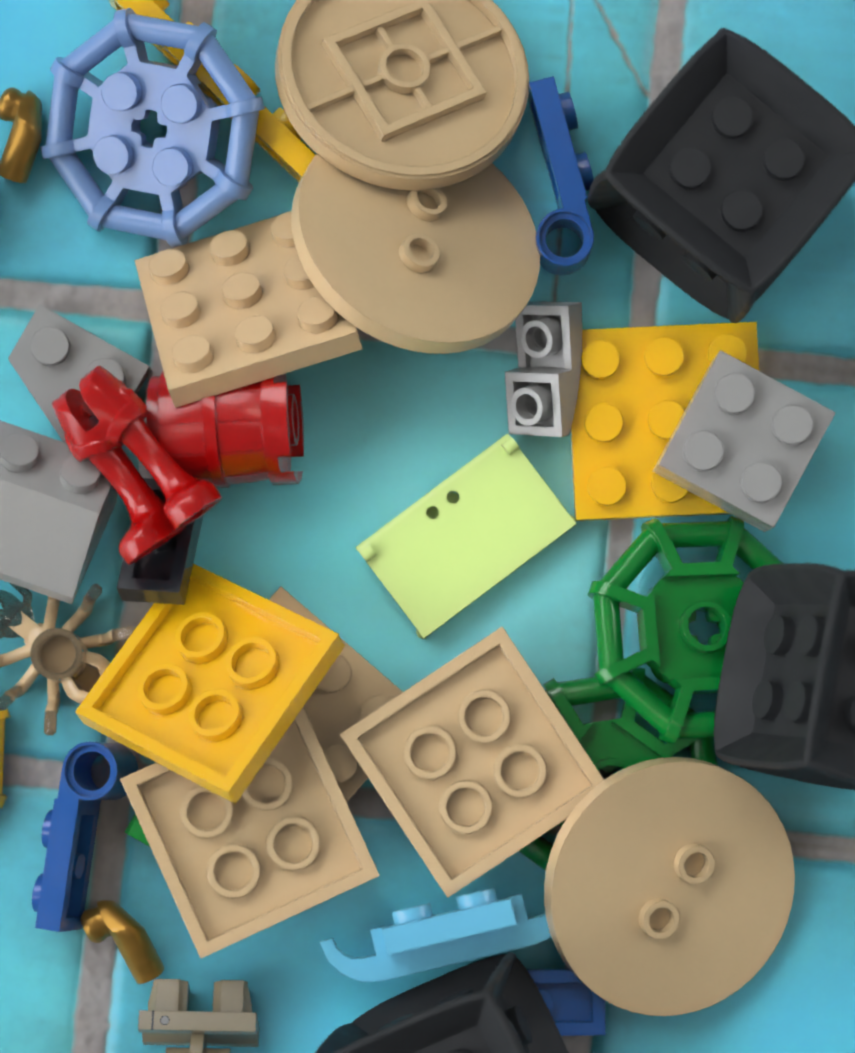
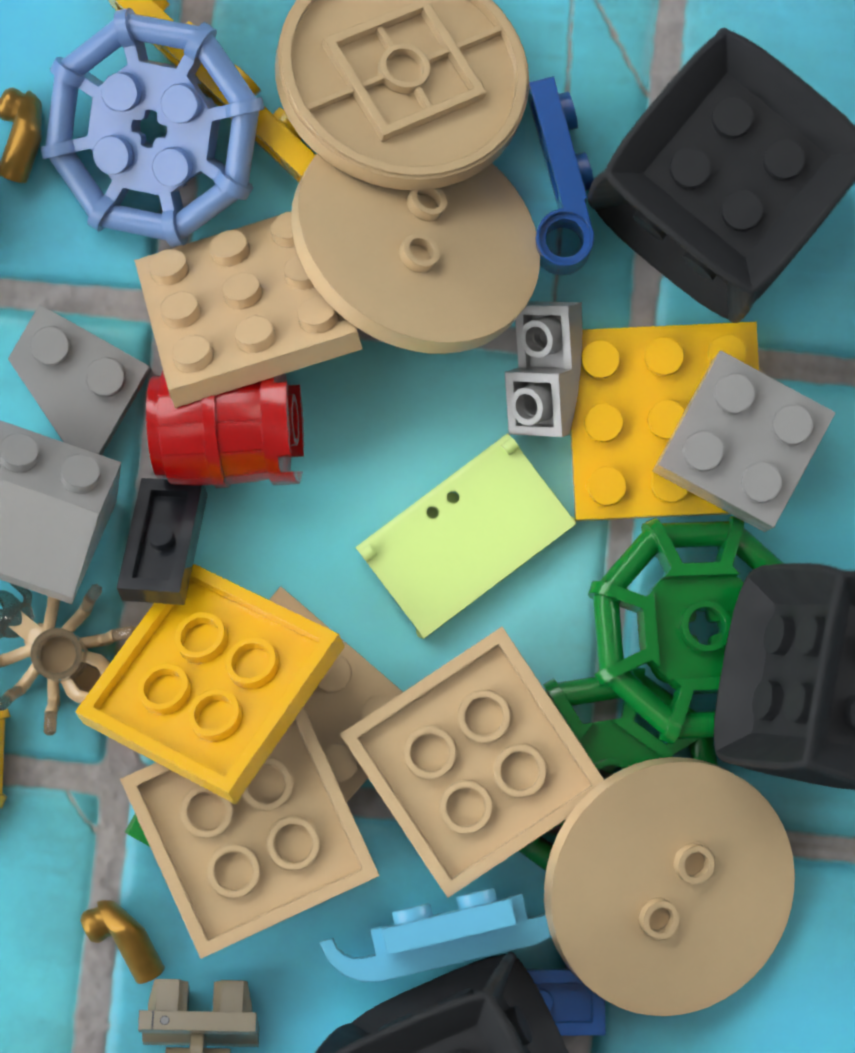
blue plate [32,742,138,932] -> none
red piece [51,366,223,565] -> none

